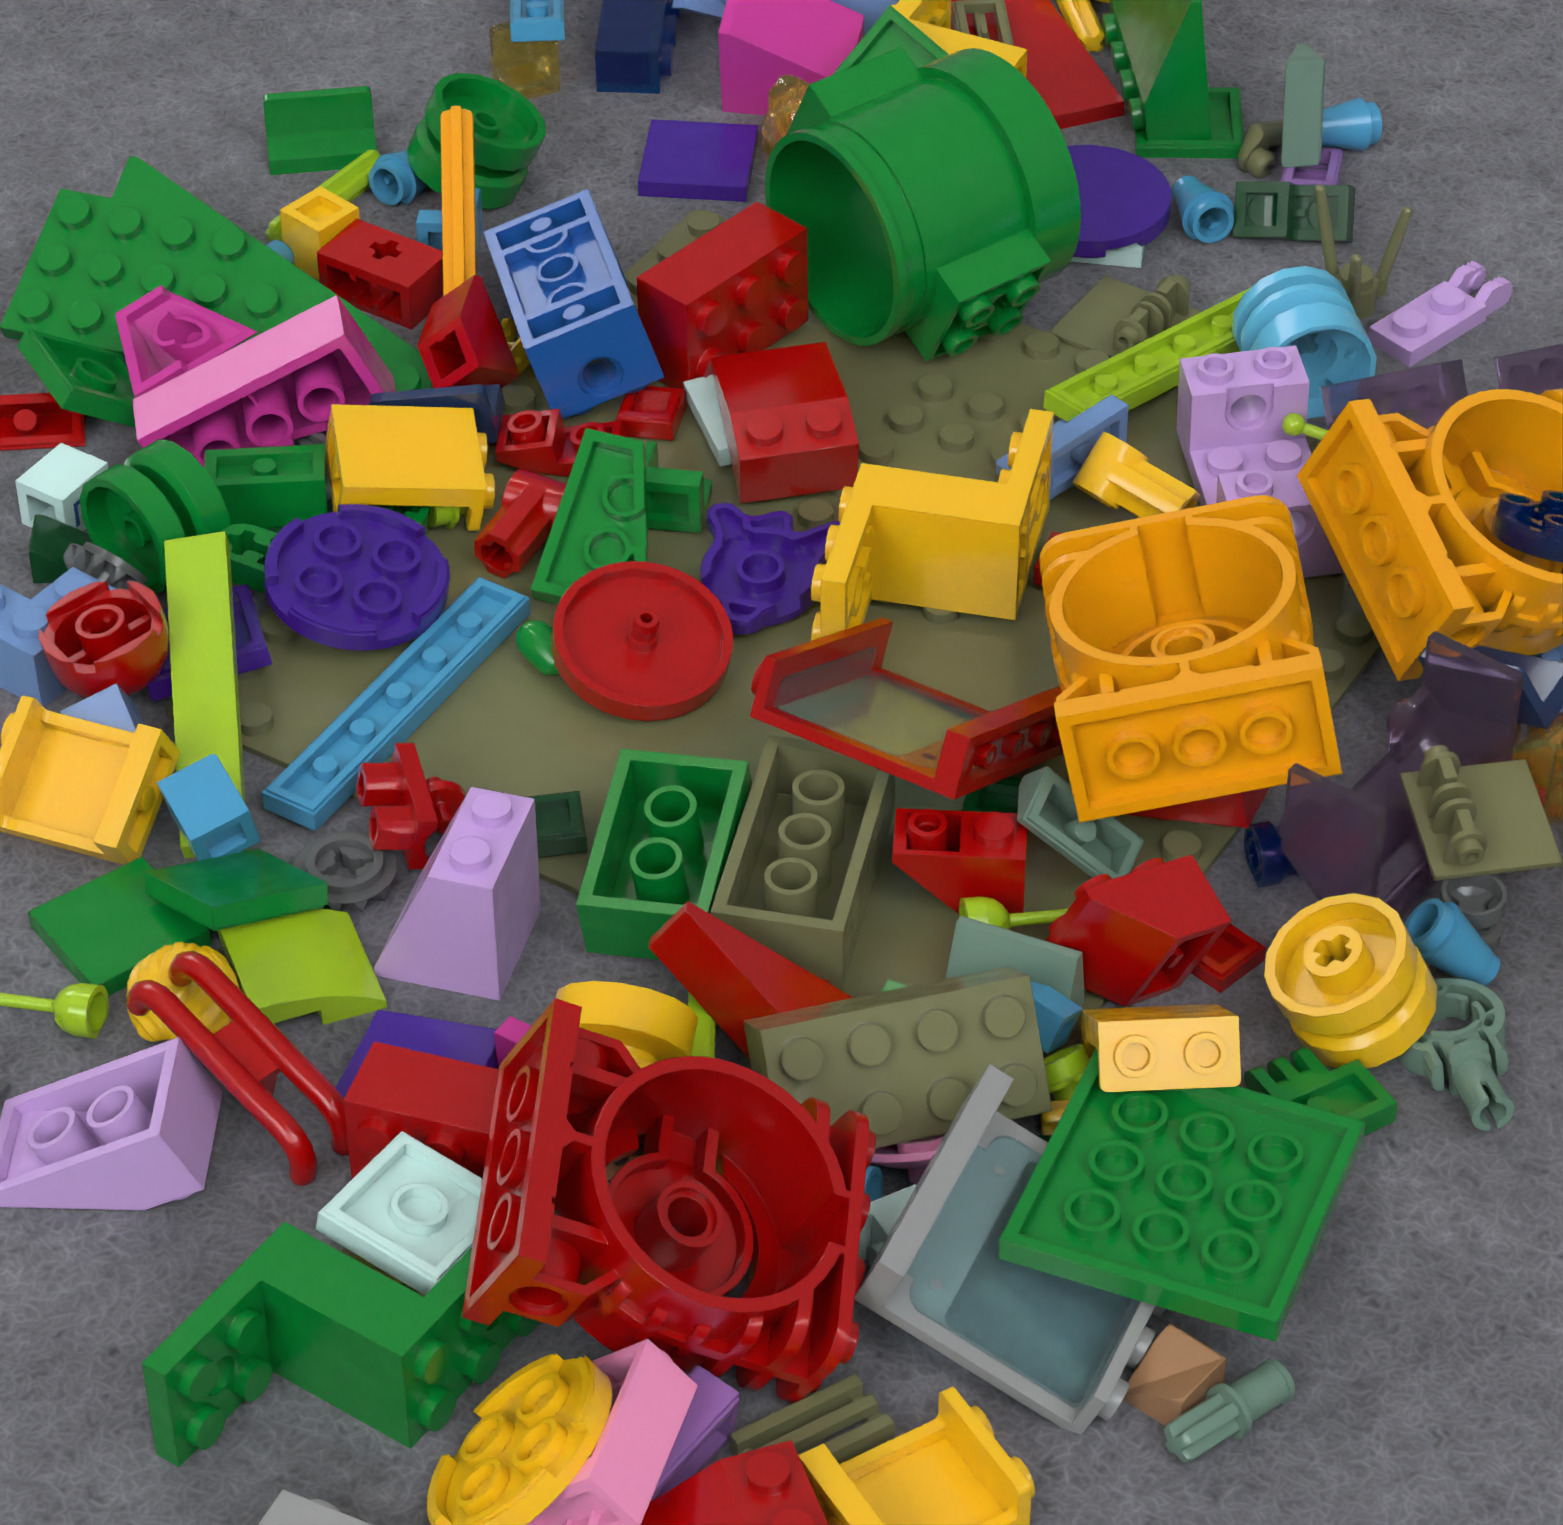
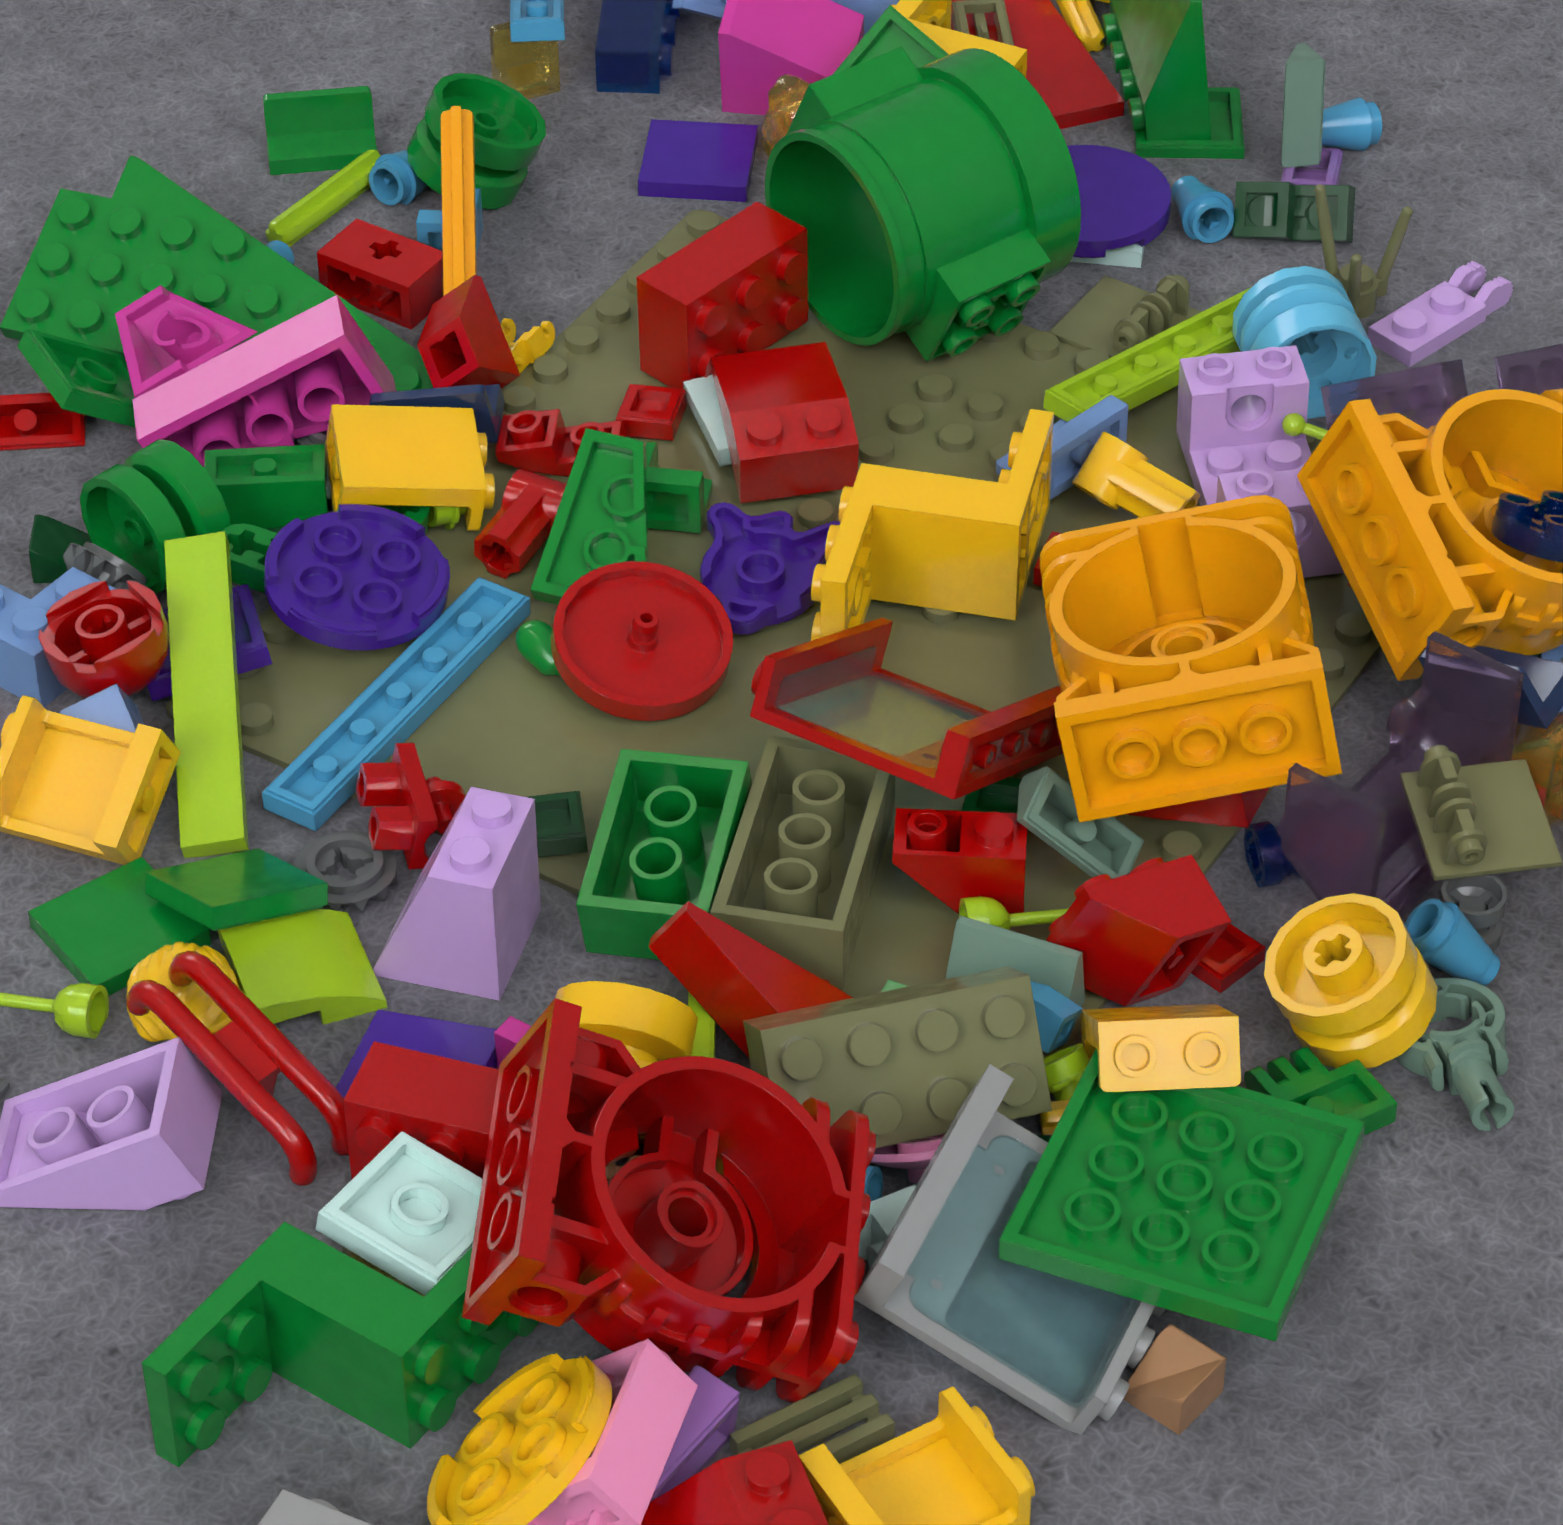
light aqua brick [15,443,108,531] -> none
dark azure panel [157,754,261,861] -> none
yellow panel [280,186,360,281] -> none
blue plate [483,189,664,419] -> none
sand green axle [1164,1358,1296,1462] -> none
olive arm [1237,120,1283,179] -> none

